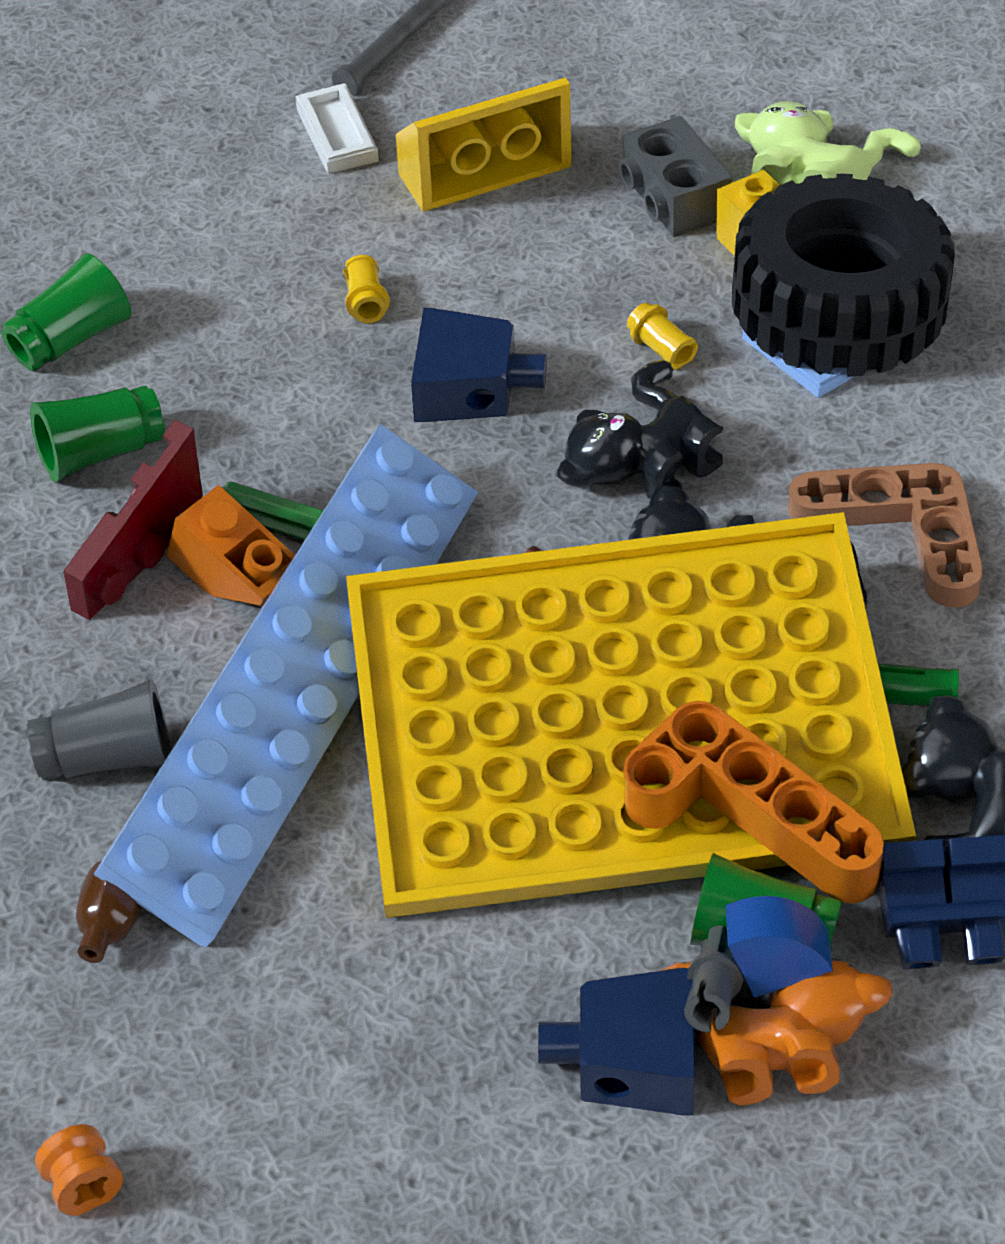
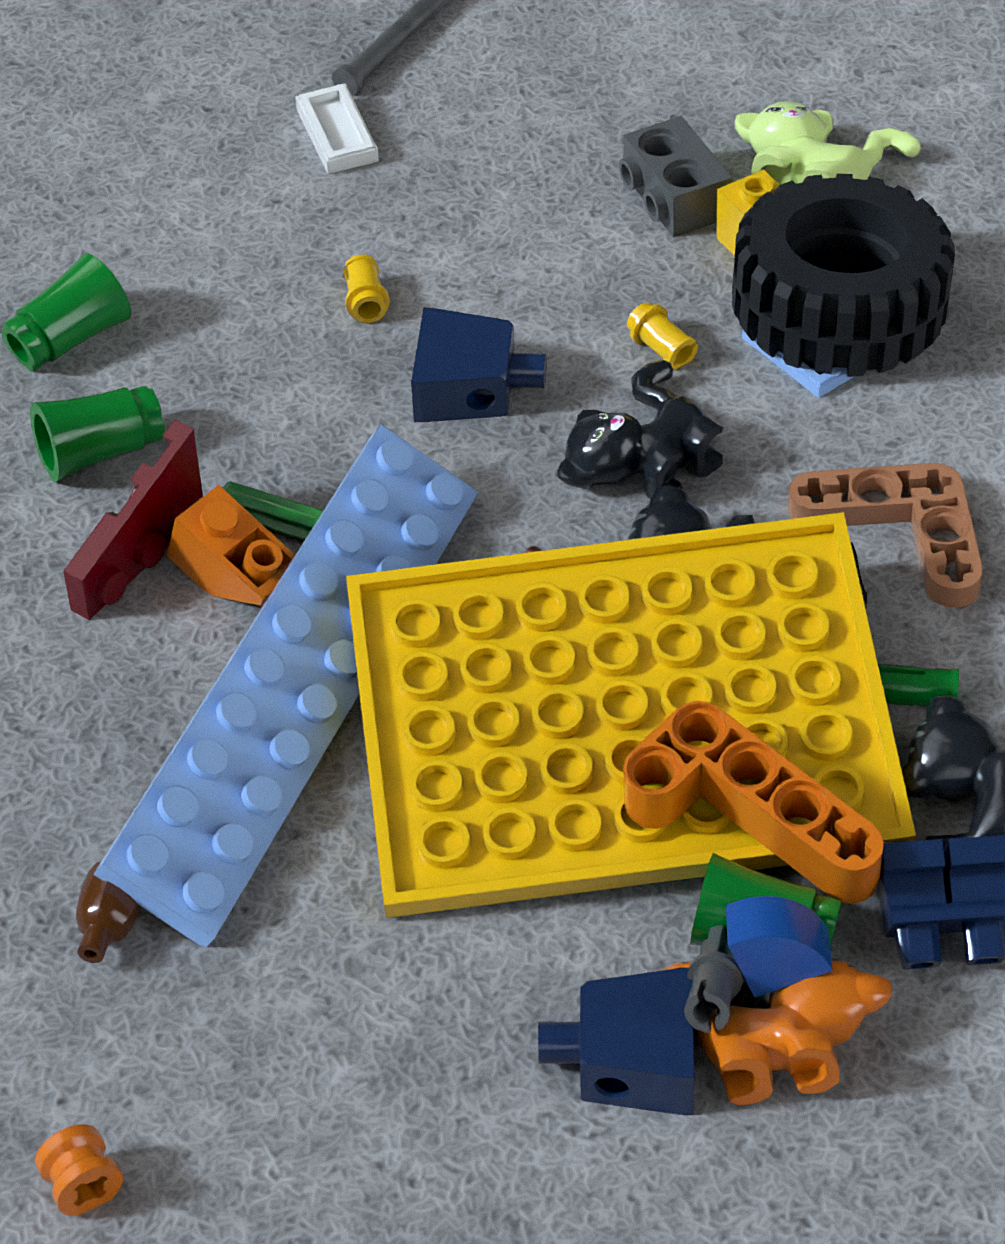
dark grey plant [27,679,171,780] -> none
yellow slope [396,77,572,212] -> none

